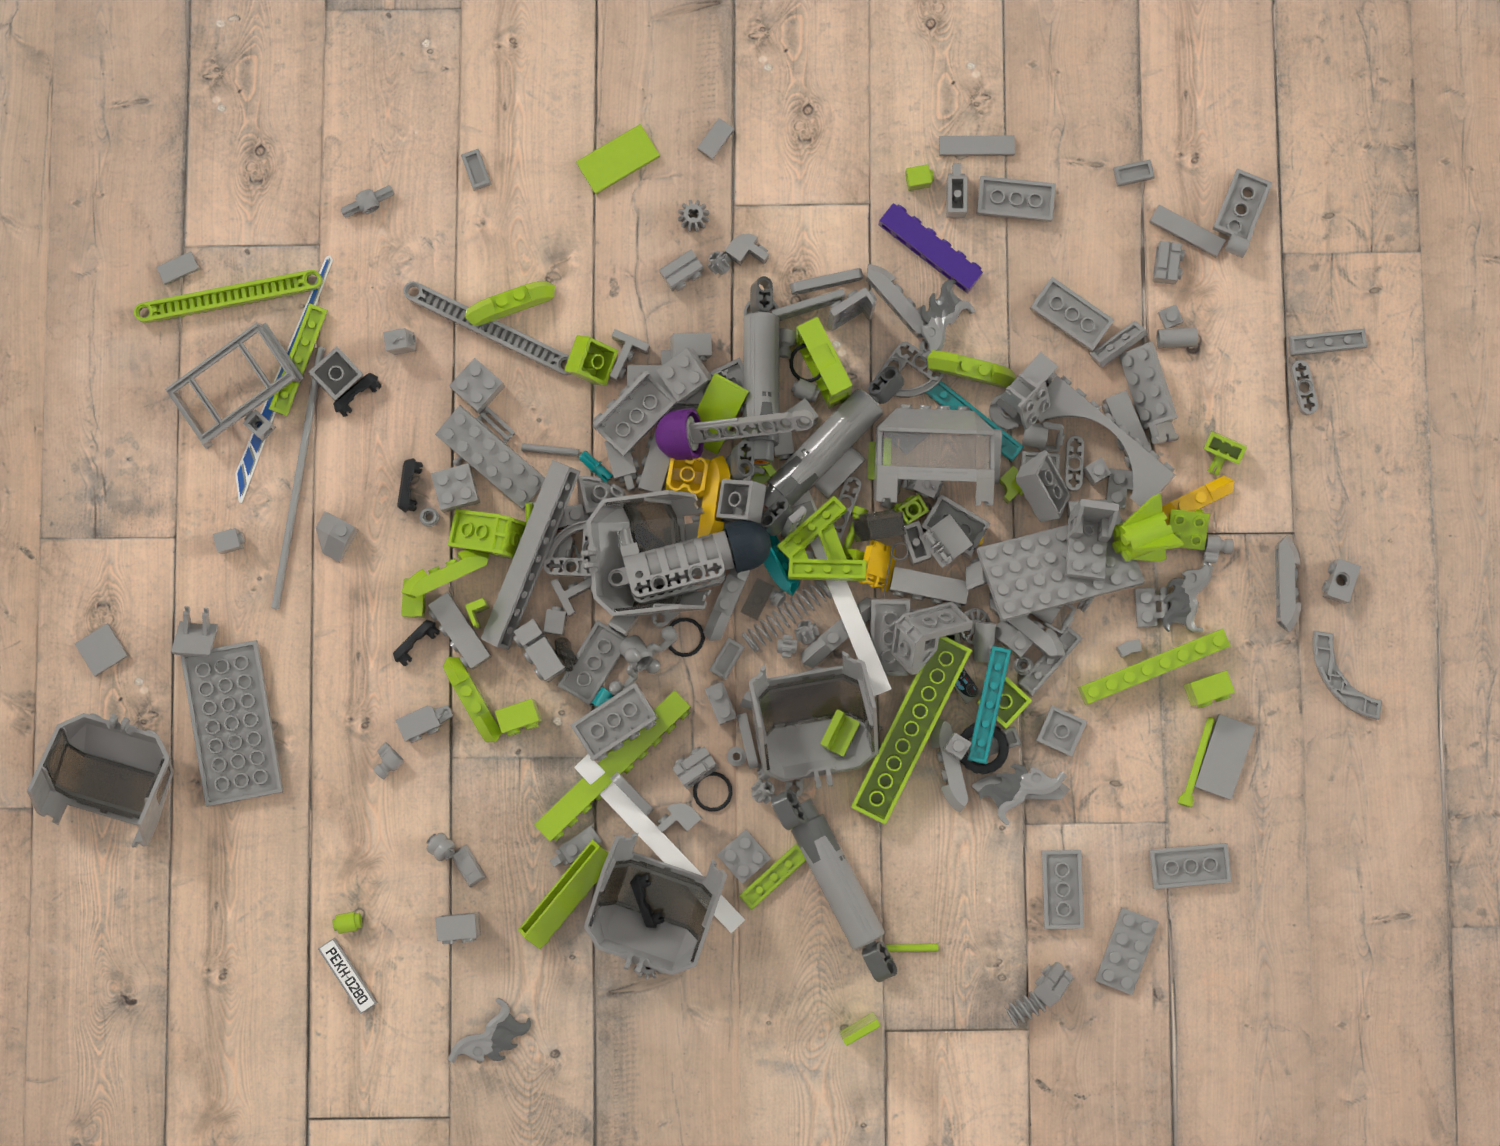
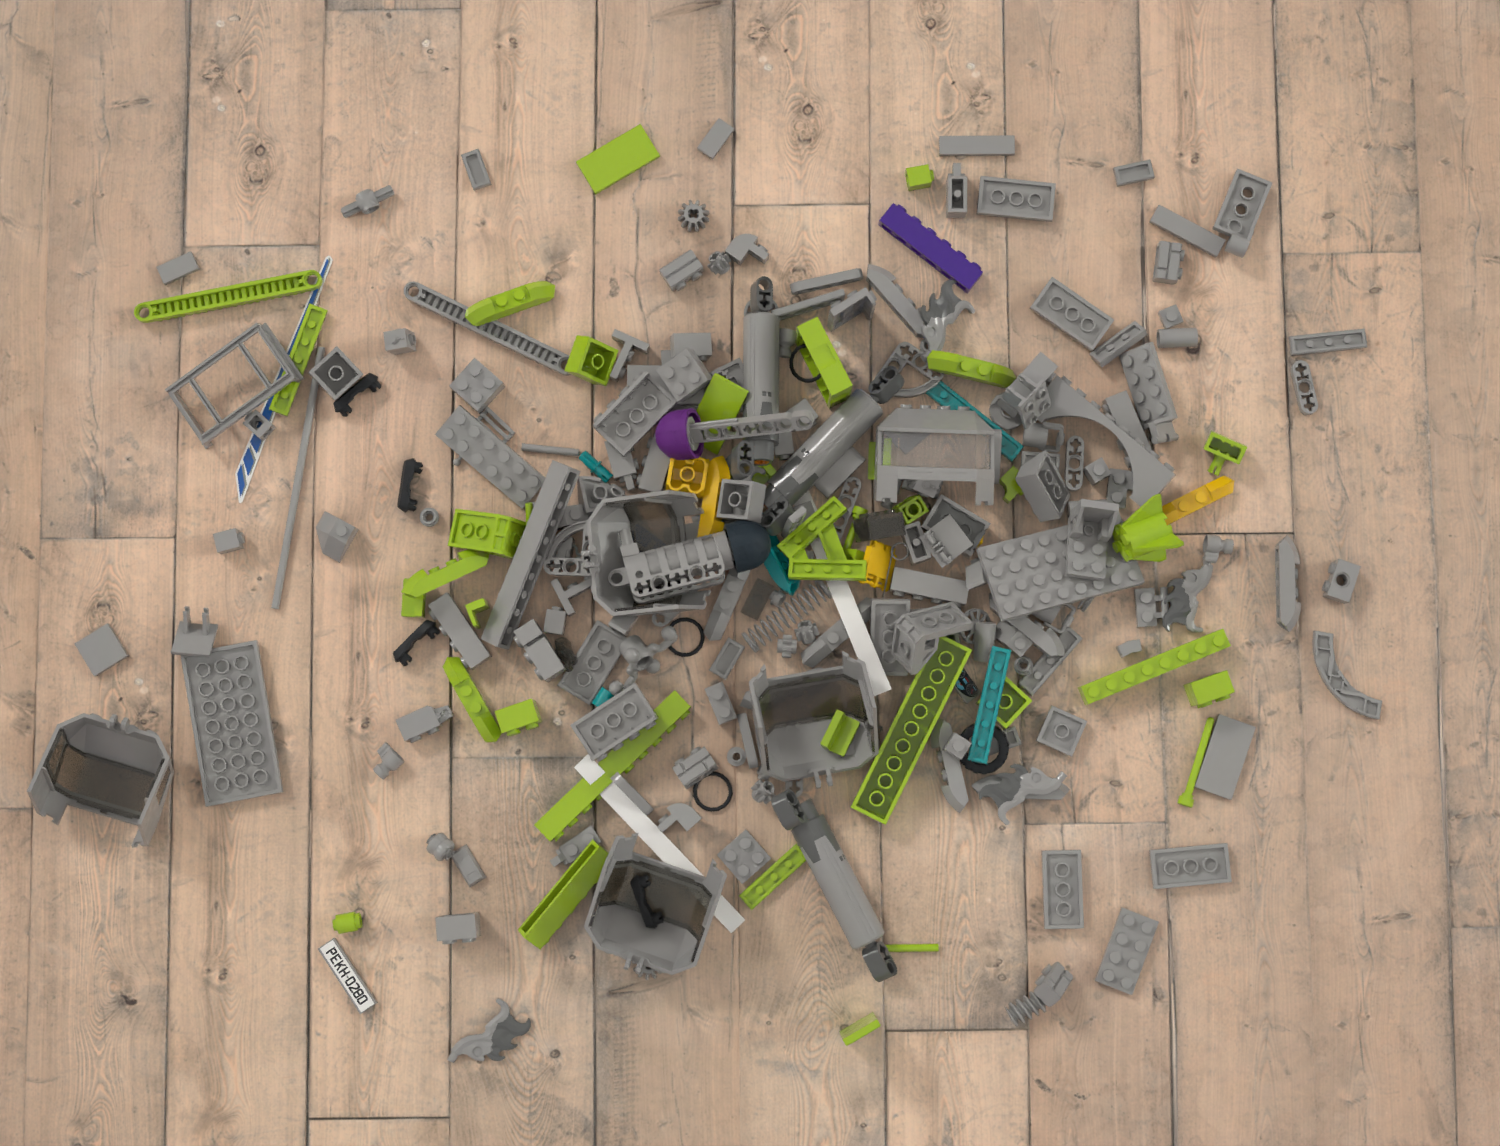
light grey brick [431,463,480,513] -> none
light grey brick [791,378,820,403] -> none
lime hinge [1169,509,1210,550] -> none

